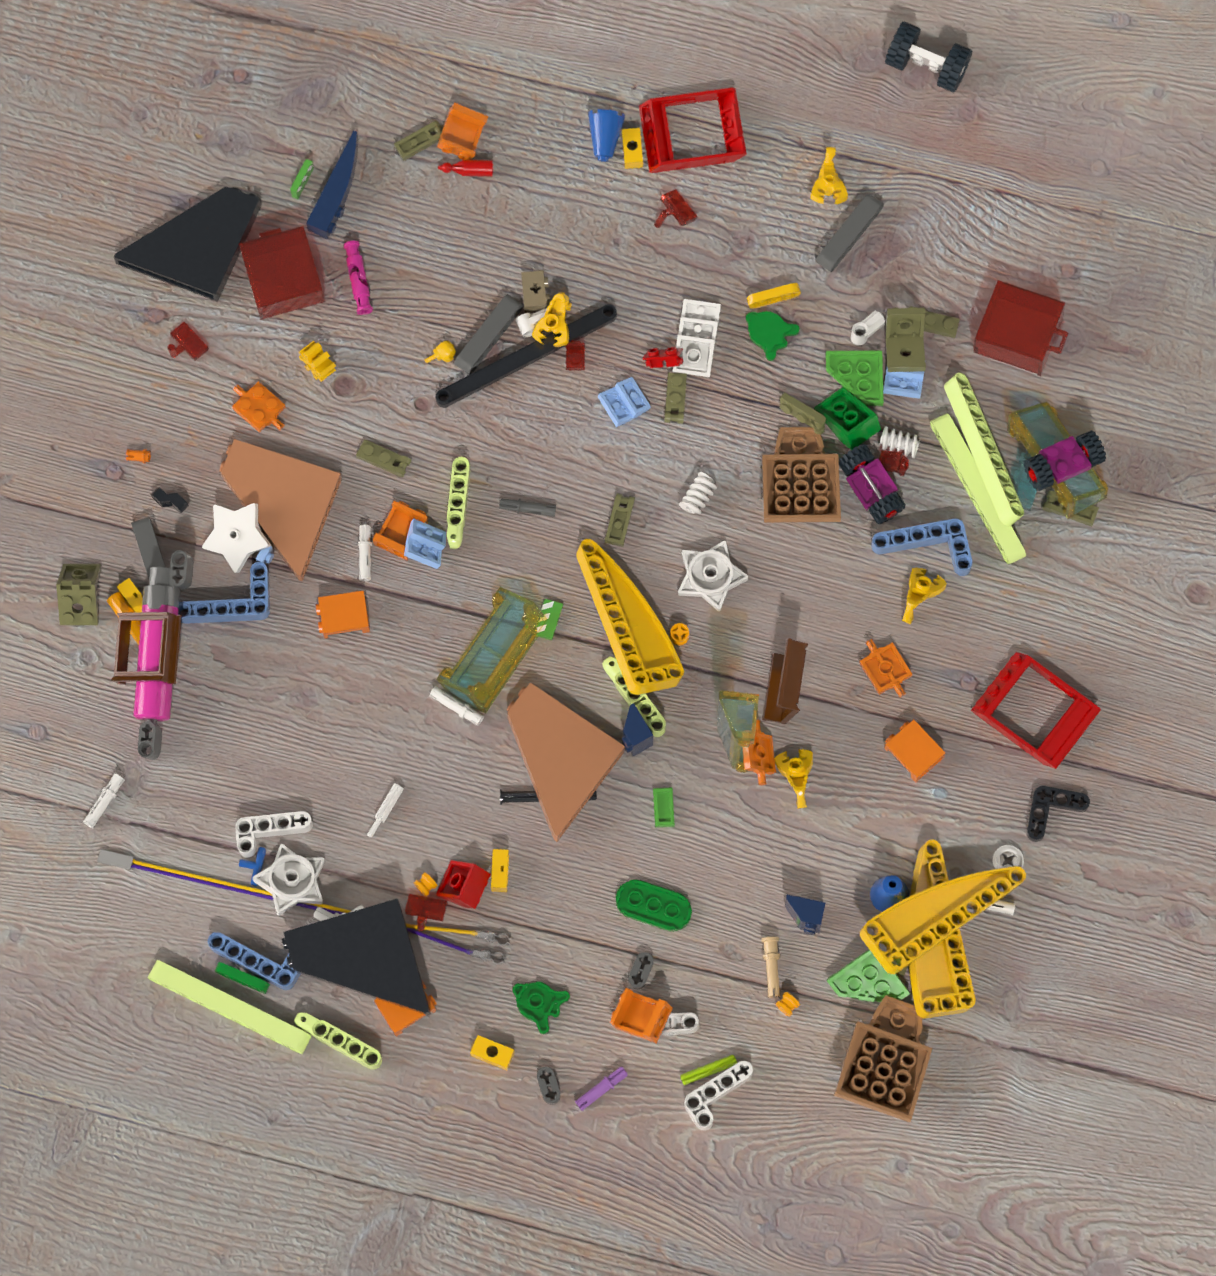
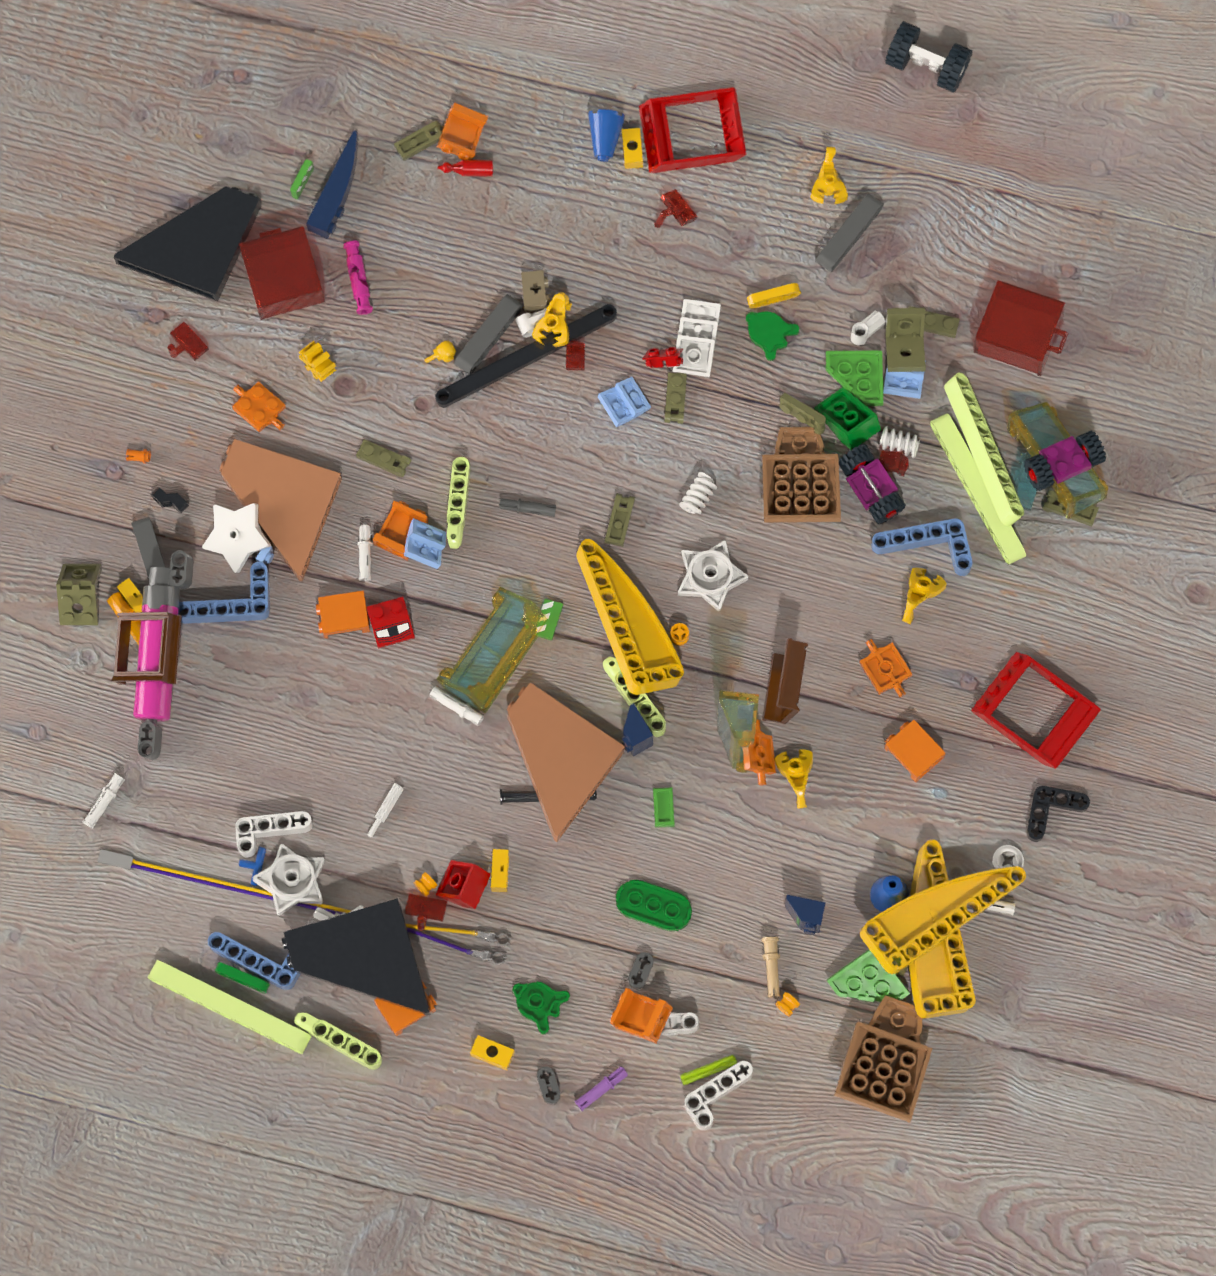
none -> red slope [366,597,415,649]

